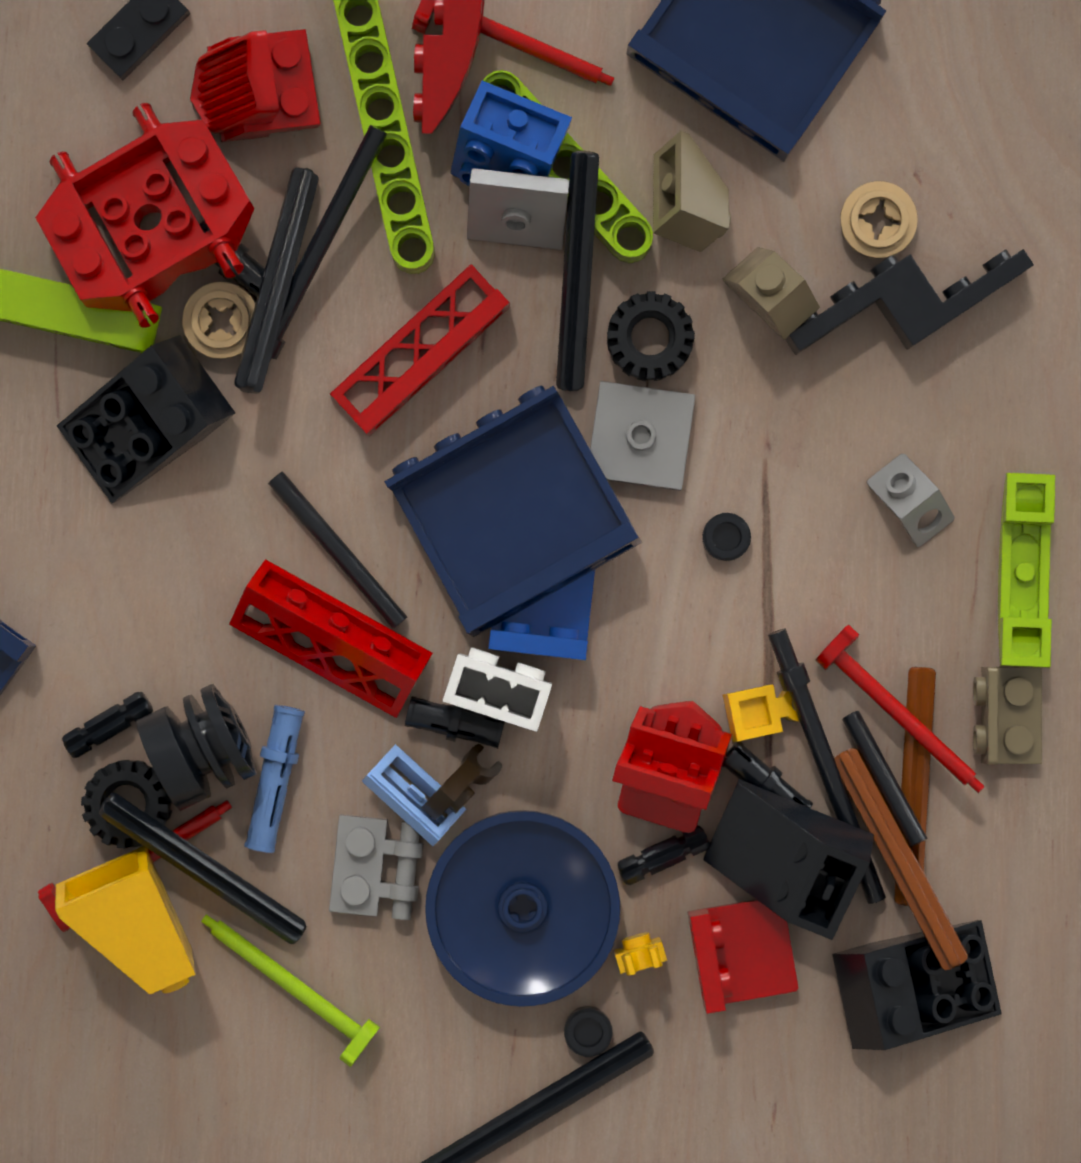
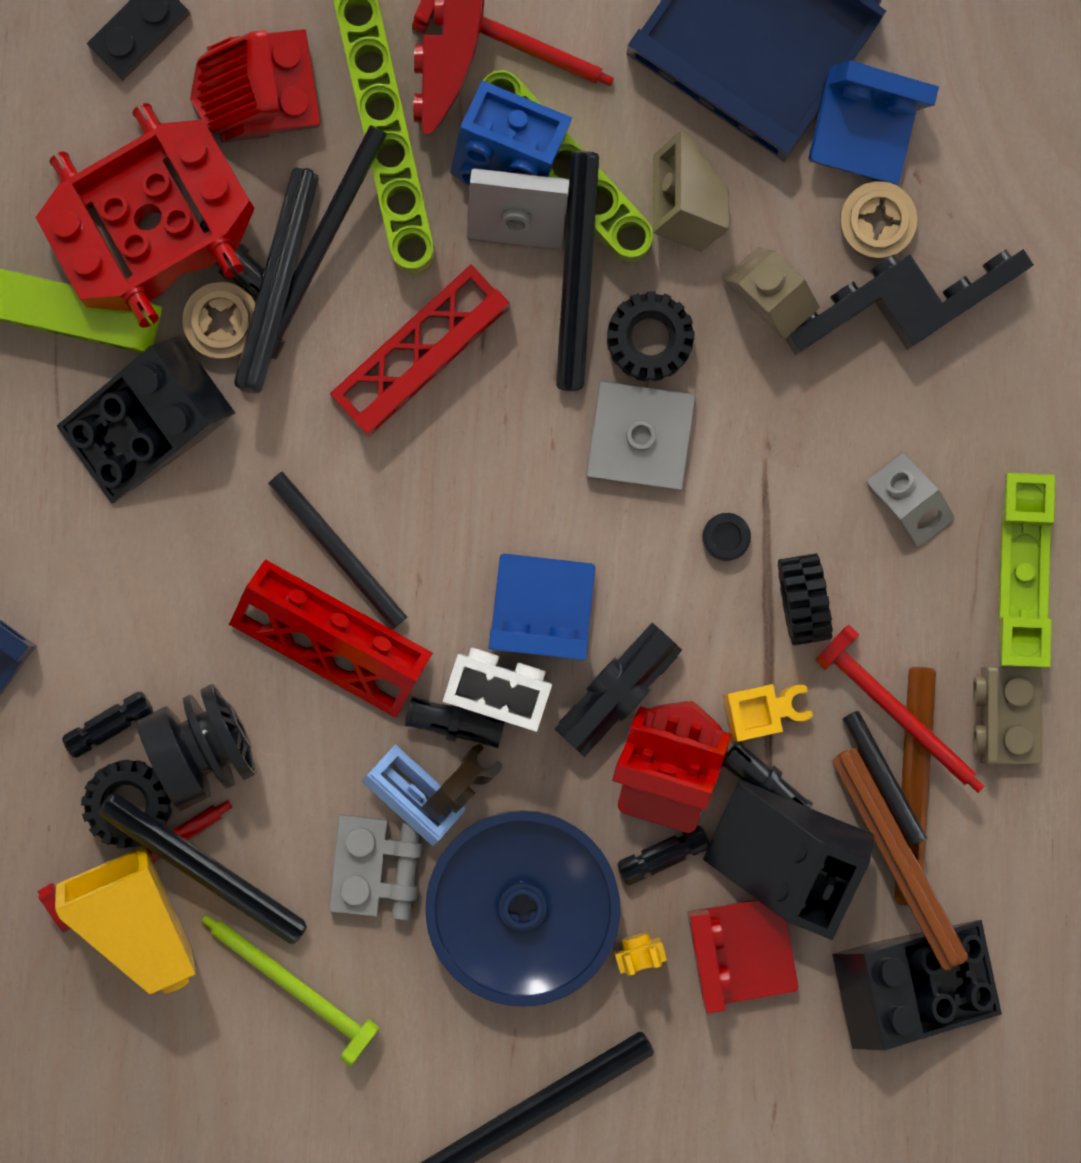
medium blue pin [244,705,305,853] -> none
dark blue panel [384,385,642,637] -> none
black tile [564,1006,612,1057] -> none
black bar [768,628,886,904] -> none
none -> black piece [554,622,682,757]
none -> black tyre [778,553,833,646]
none -> blue bracket [808,60,939,184]

